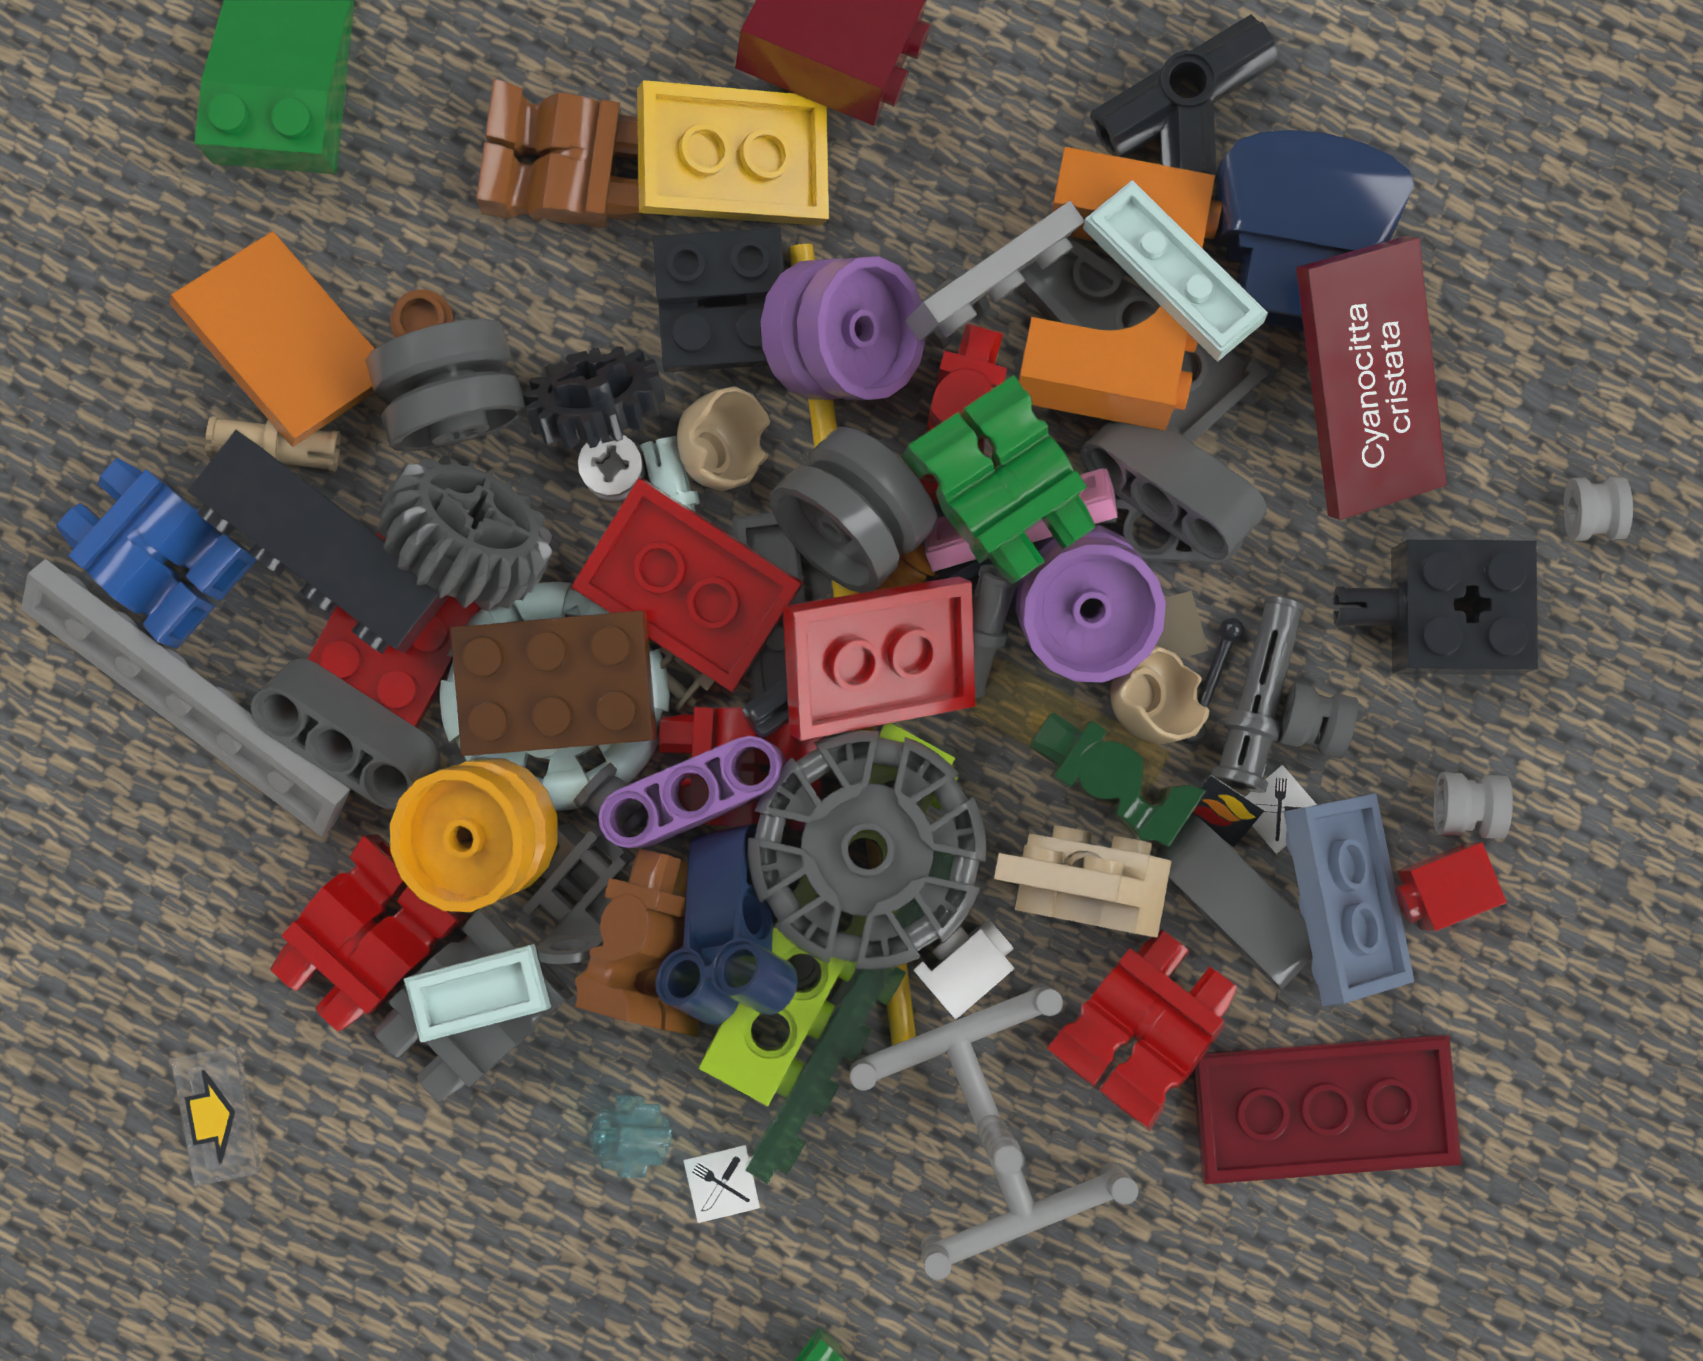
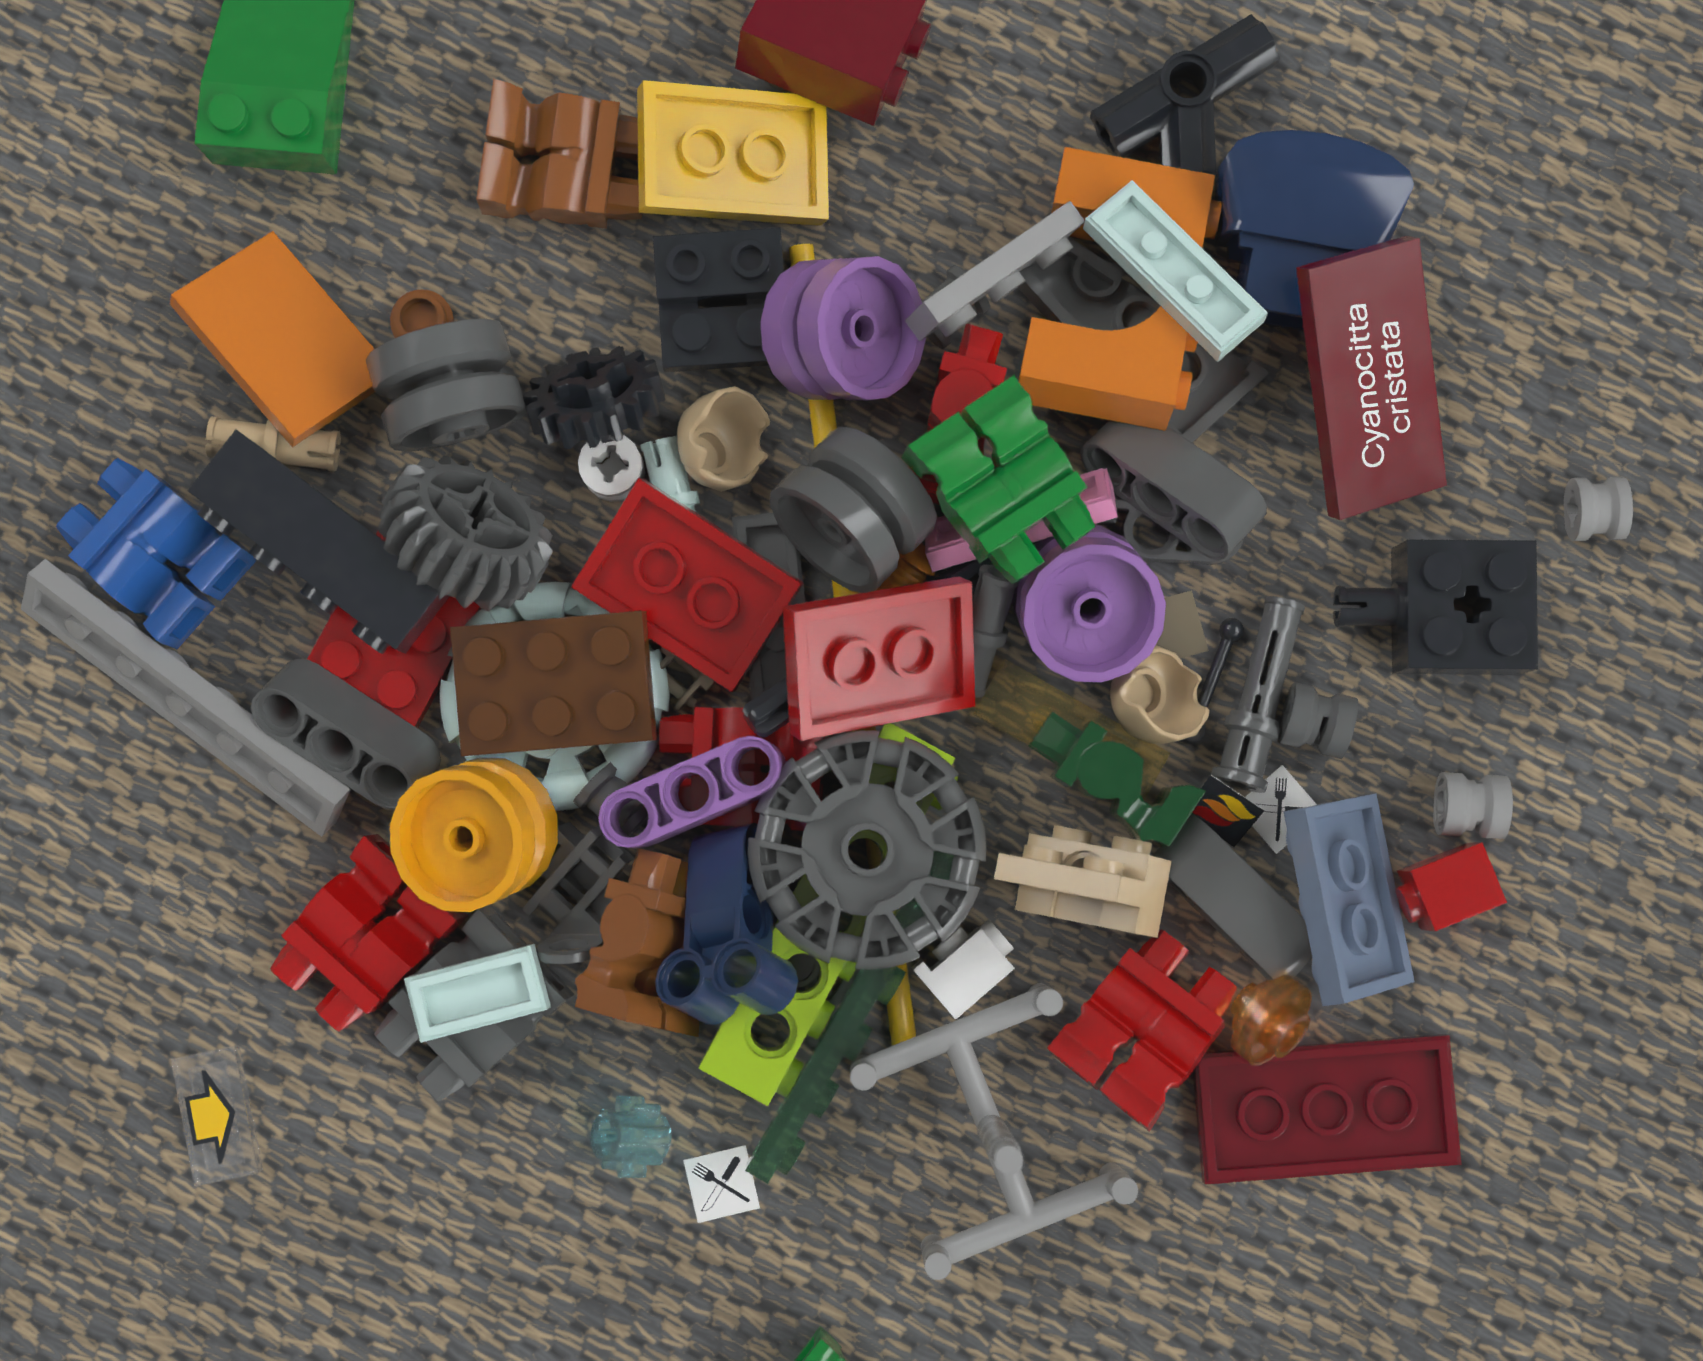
none -> clear orange plate [1231,975,1312,1065]

